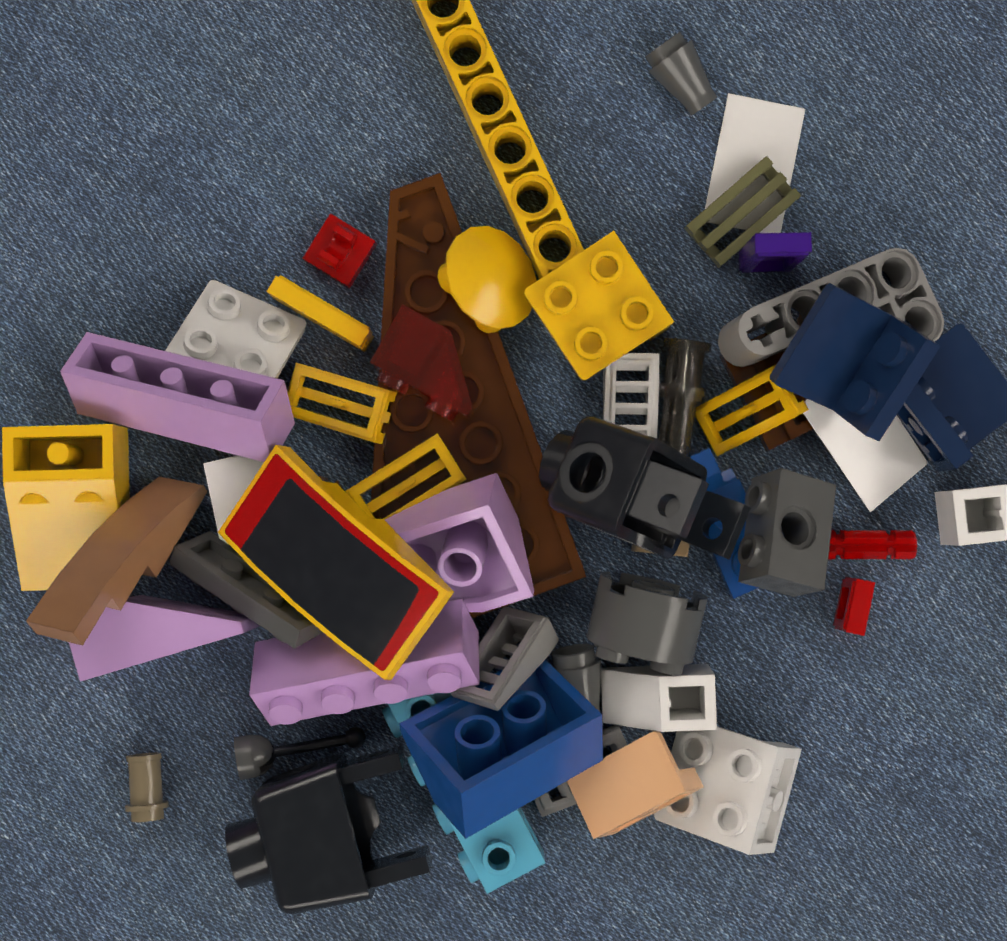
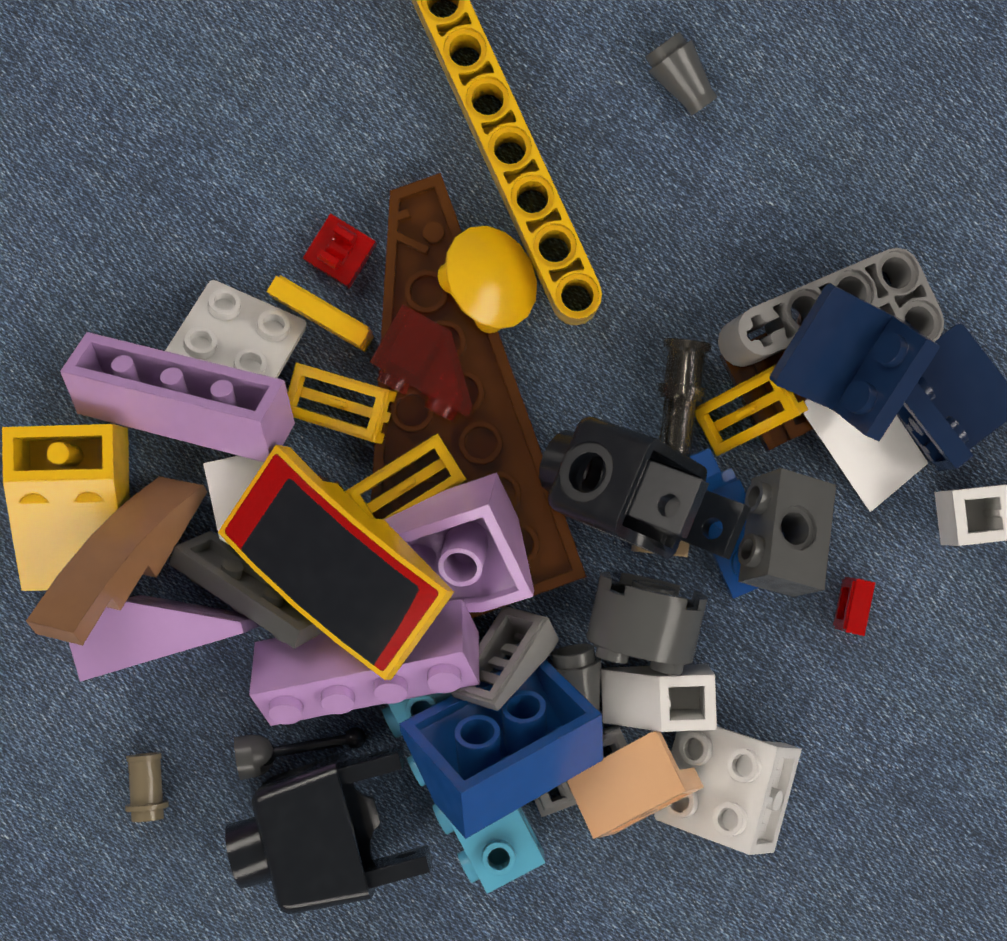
yellow bracket [524,231,674,381] -> none
white slope [603,353,660,438] -> none
olive tile [684,156,802,268] -> none
white sticker [705,93,805,233] -> none
dark purple tile [739,232,812,273] -> none
red axle [828,530,917,559] -> none

